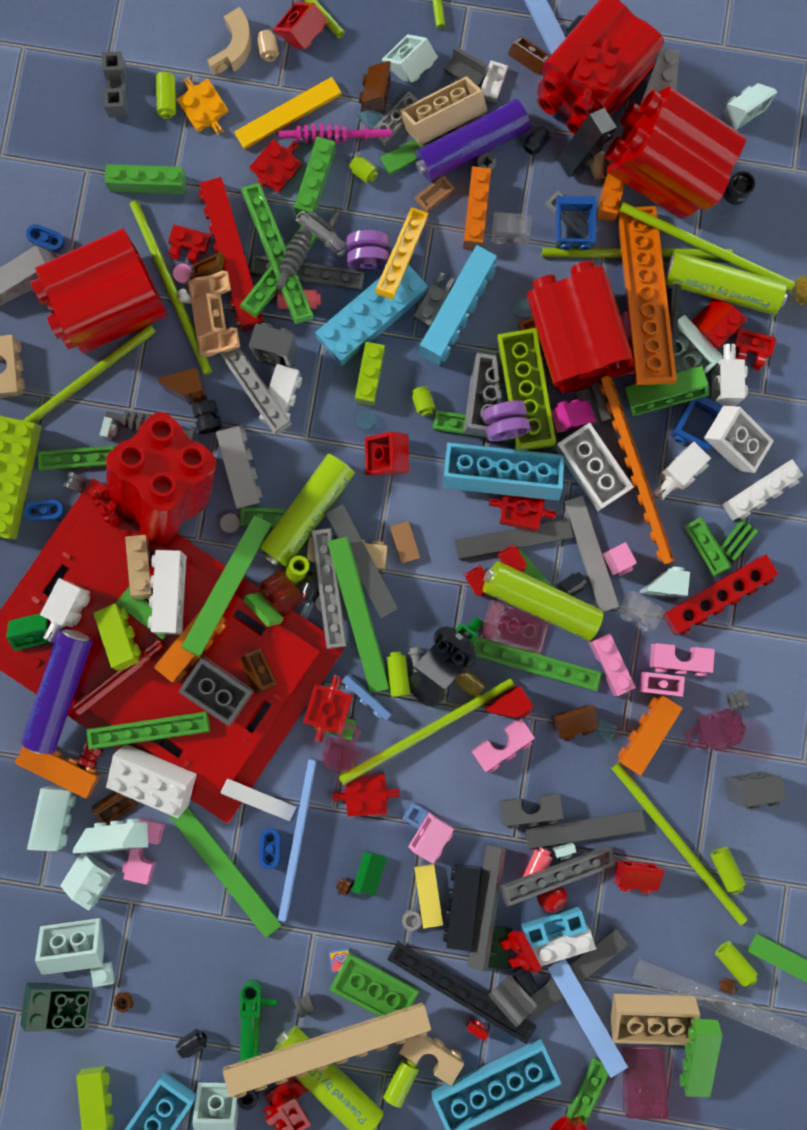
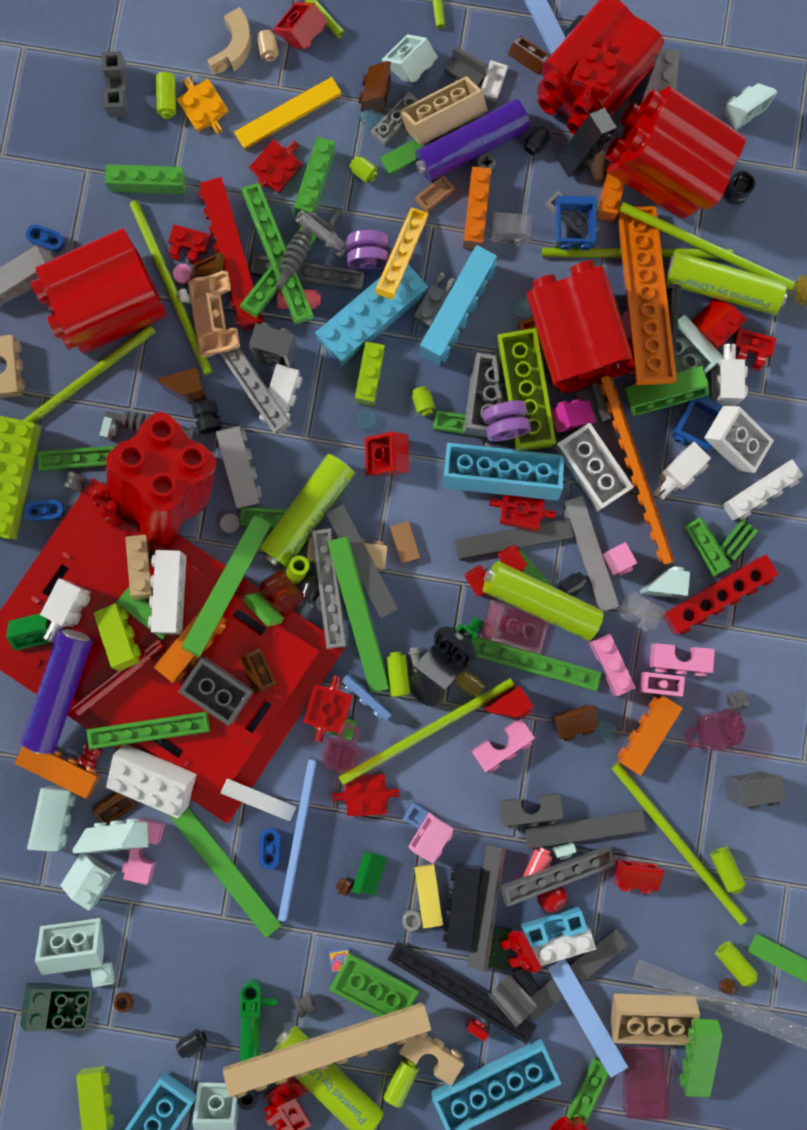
dark pink piece [279,123,392,144] -> none

